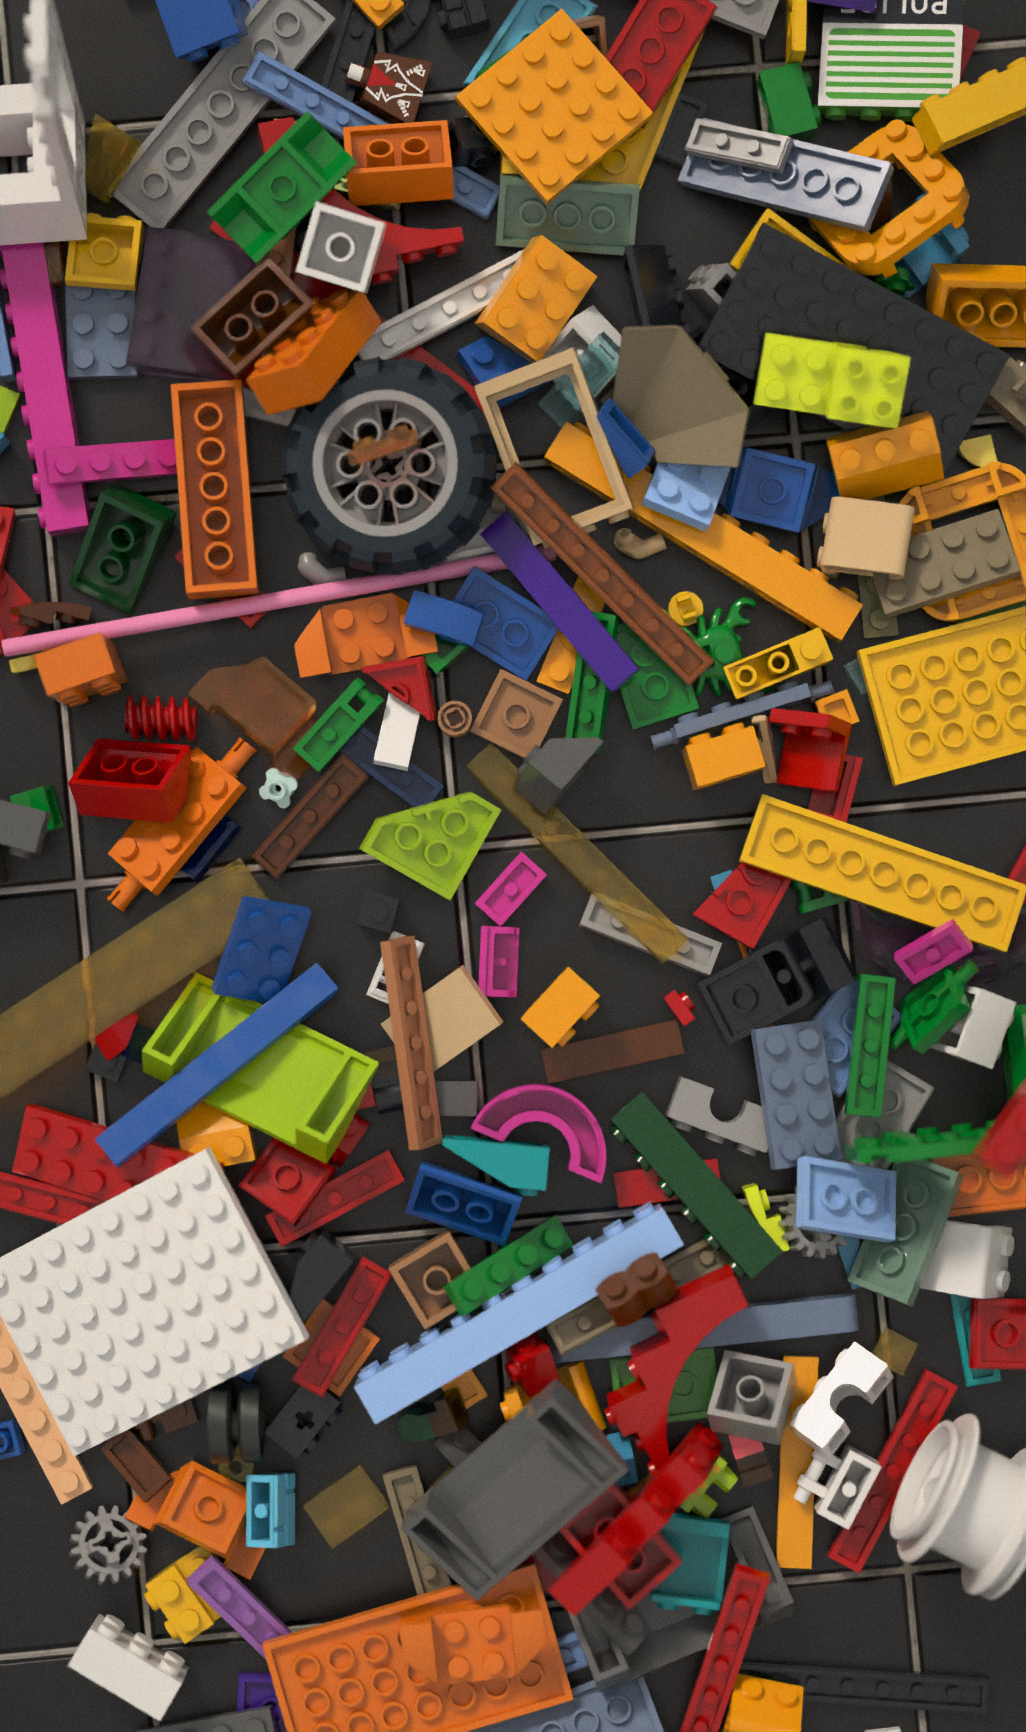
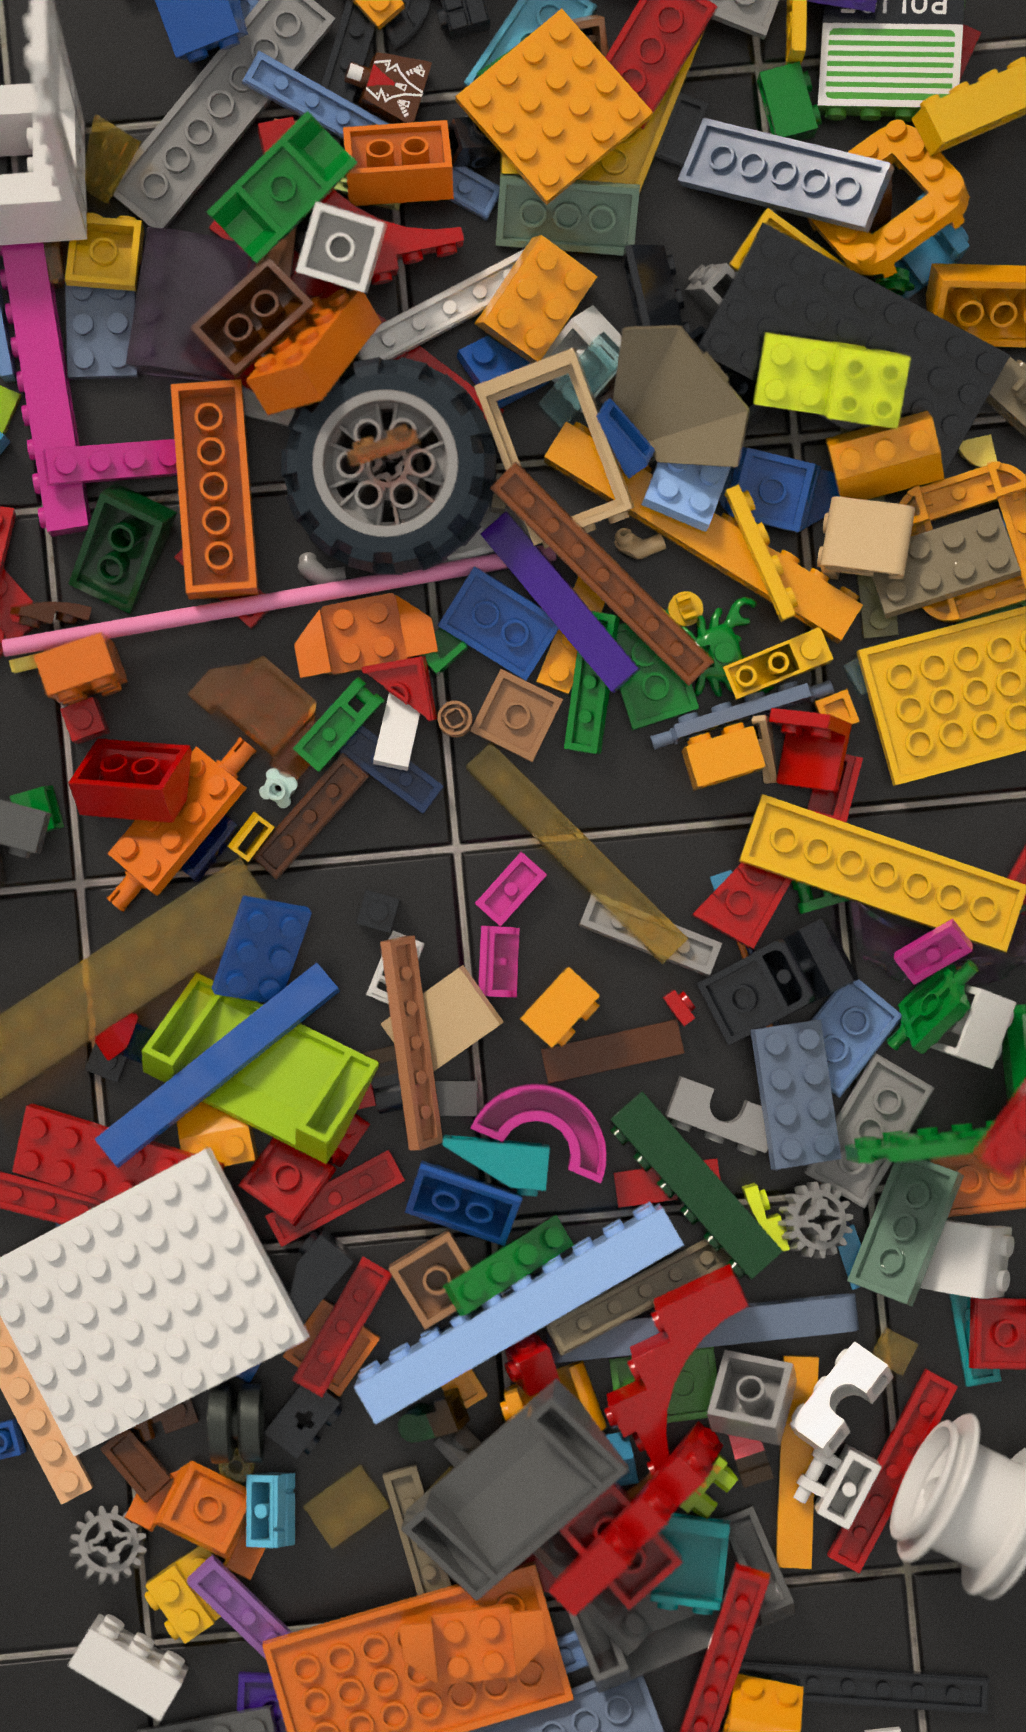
red piece [125,695,198,742] -> none
lime plate [359,792,502,900] -> none
blue slope [404,590,484,648] -> none
dark grey slope [513,737,603,815] -> none
reddish brown brick [595,1252,679,1327] -> none
light grey tile [685,118,794,174] -> none
light blue plate [796,1156,896,1243] -> none
green plate [844,974,896,1118] -> none
none -> red brick [60,697,110,745]
none -> yellow piece [228,812,275,862]
none -> yellow plate [725,484,798,622]

